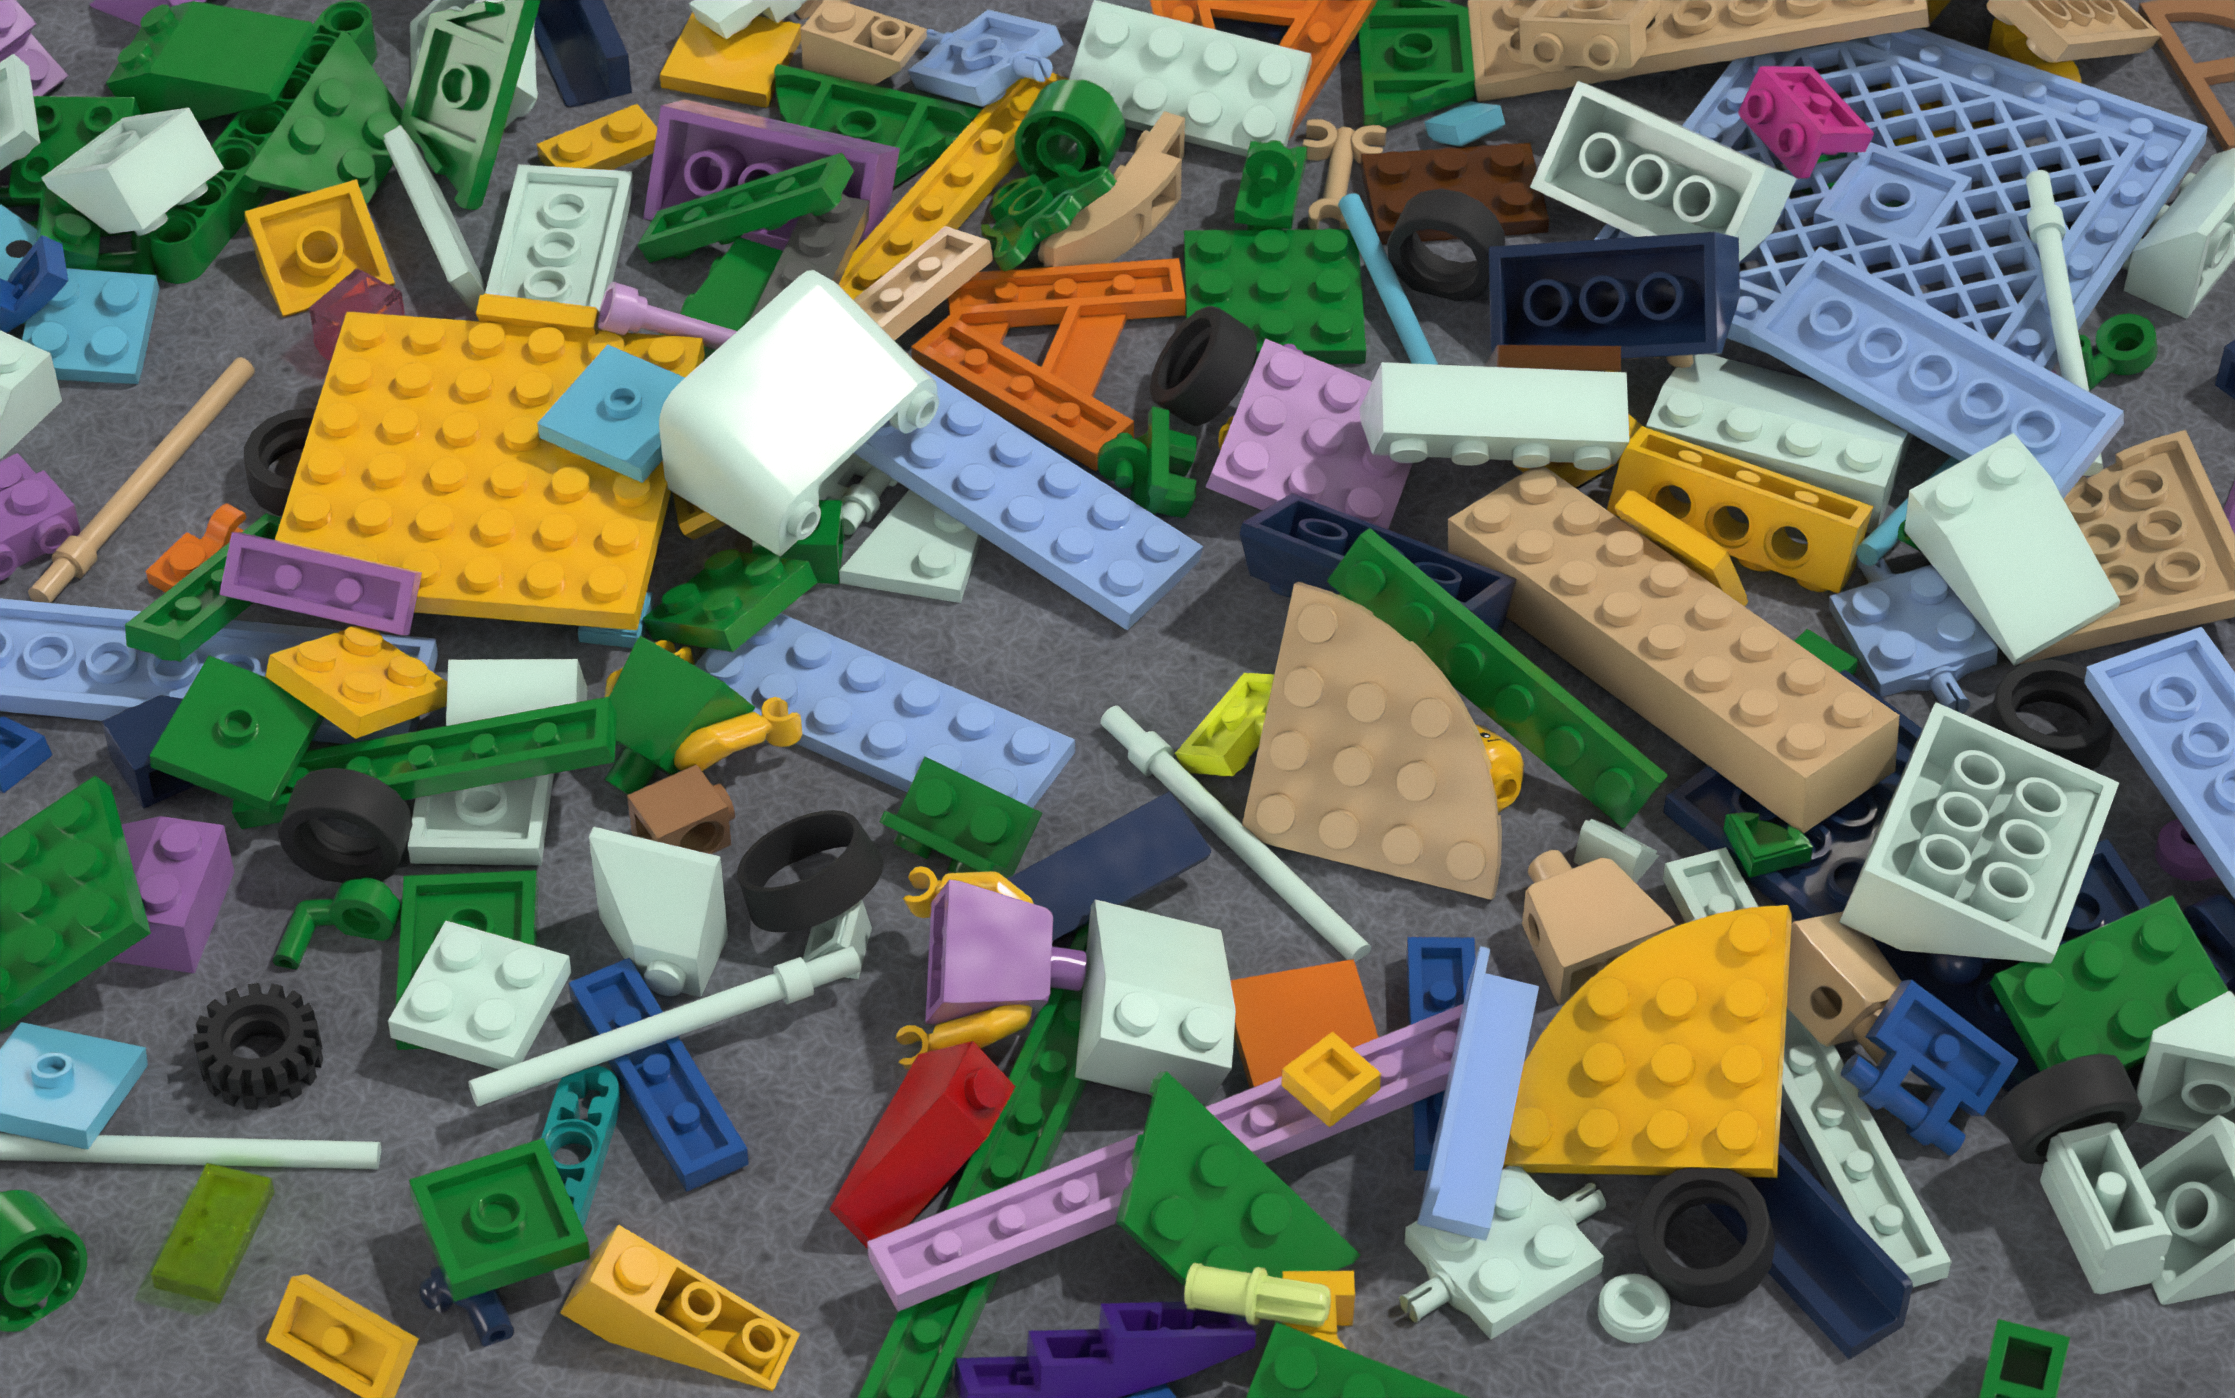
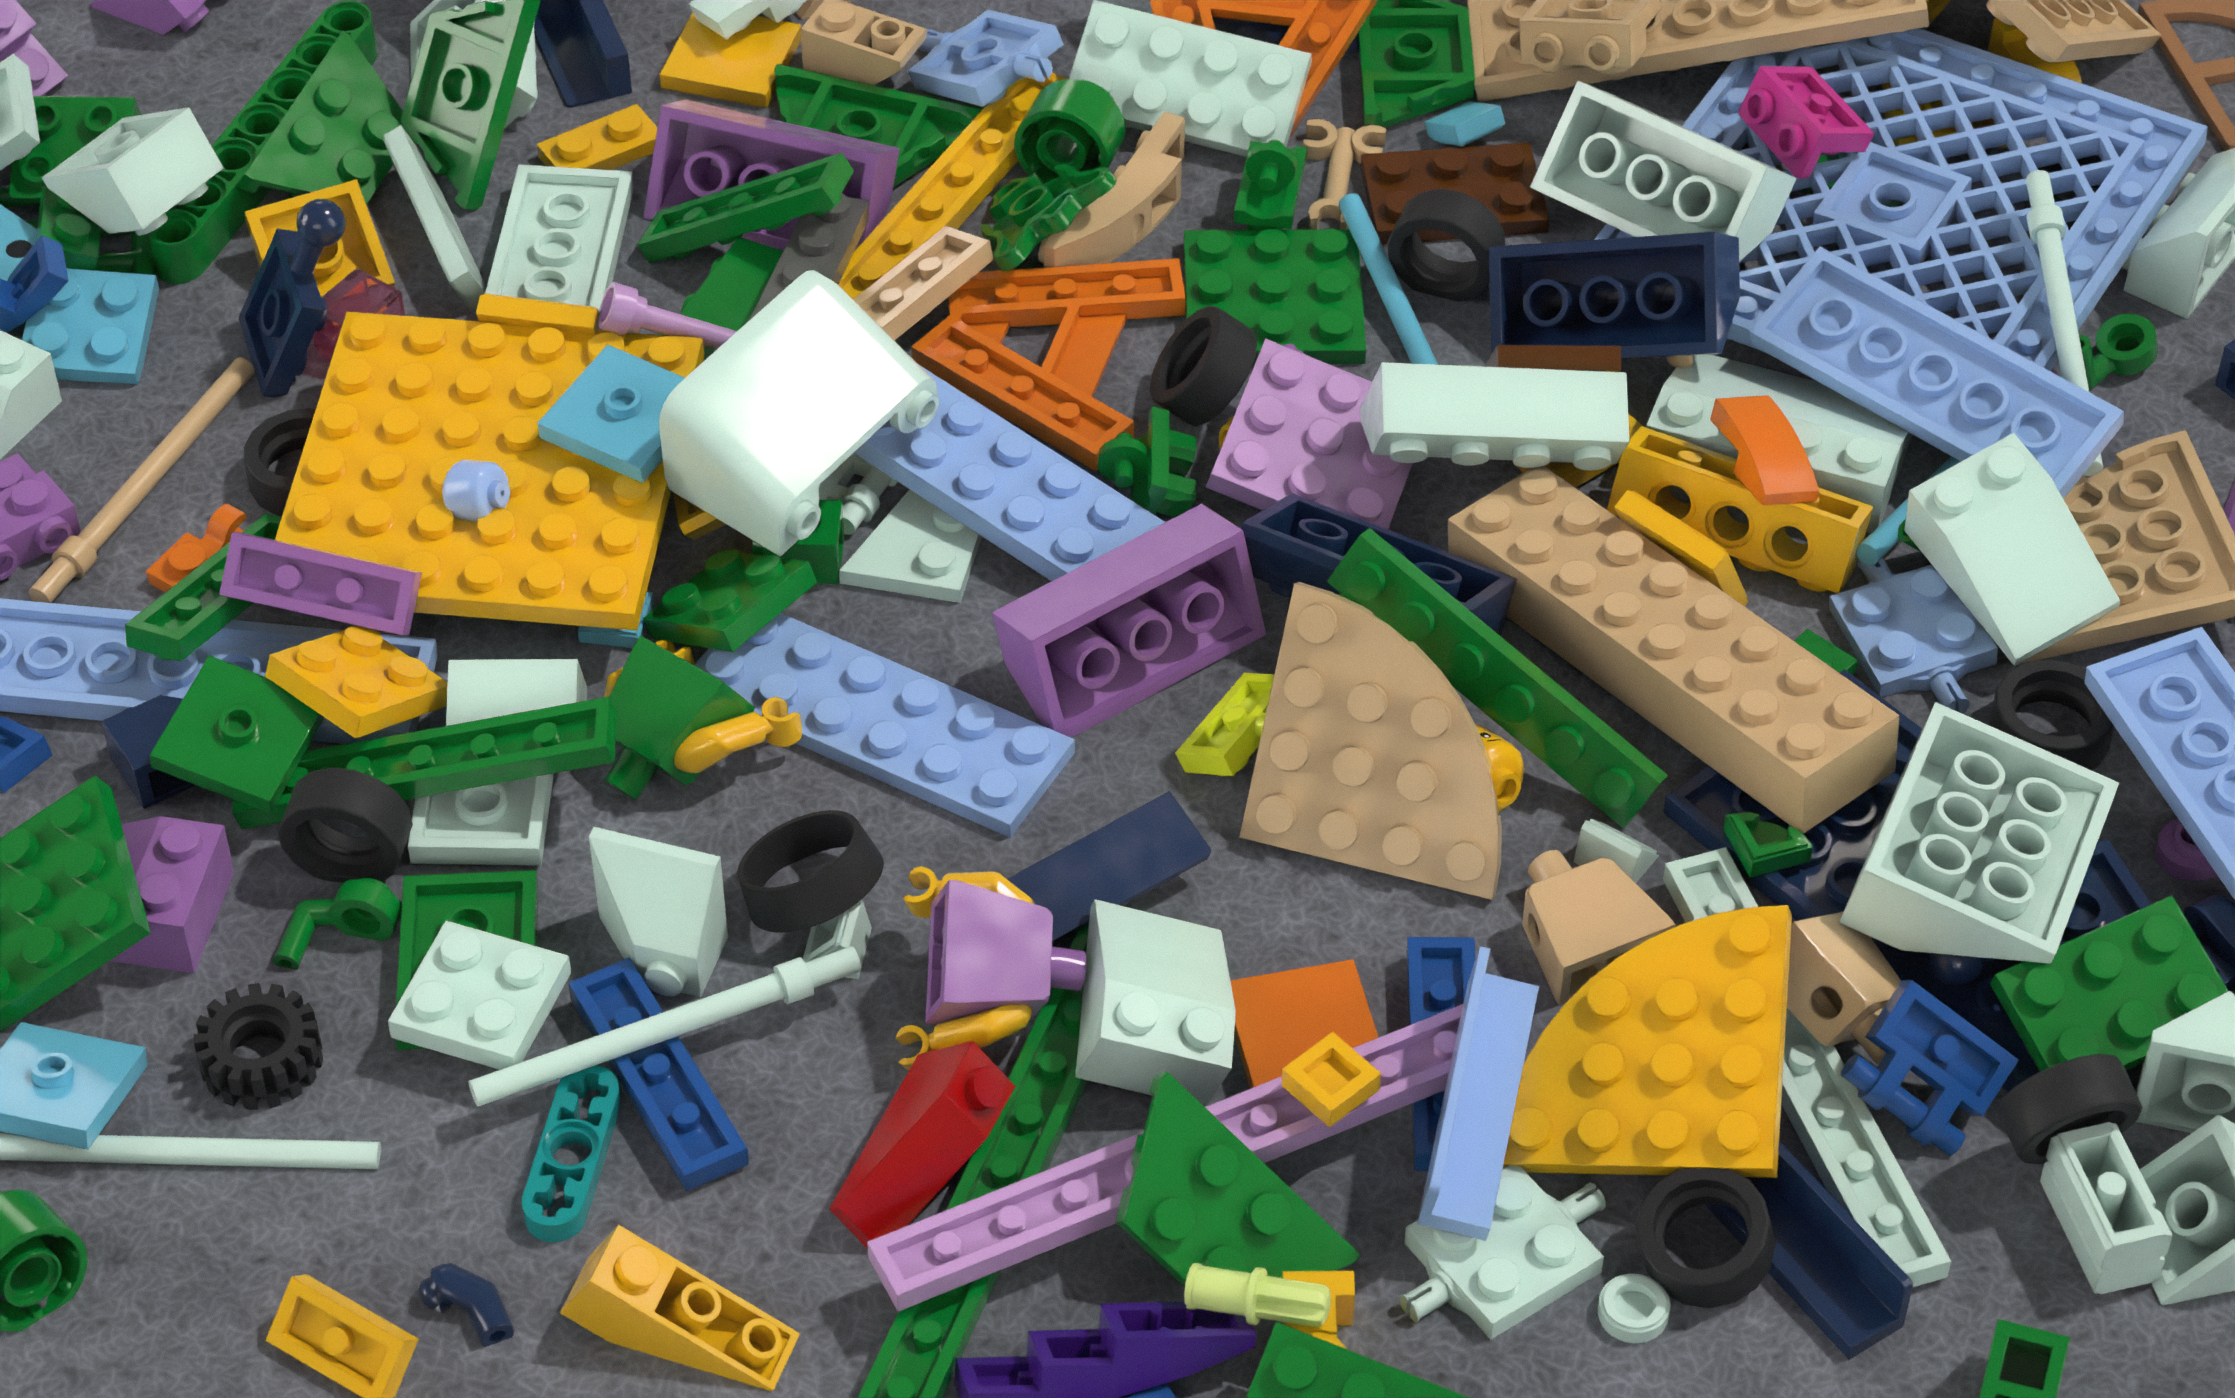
green slope [106,1,317,122] -> none
clear neon green plate [151,1163,275,1304] -> none
green plate [409,1138,590,1302] -> none
medium nougat brick [627,764,735,854] -> none
green bracket [879,757,1043,879] -> none
light aqua bar [1101,706,1371,962] -> none
none -> dark blue plate [238,199,346,398]
none -> light blue piece [442,460,510,522]
none -> medium lavender slope [992,504,1266,738]
none -> orange slope [1710,395,1819,505]

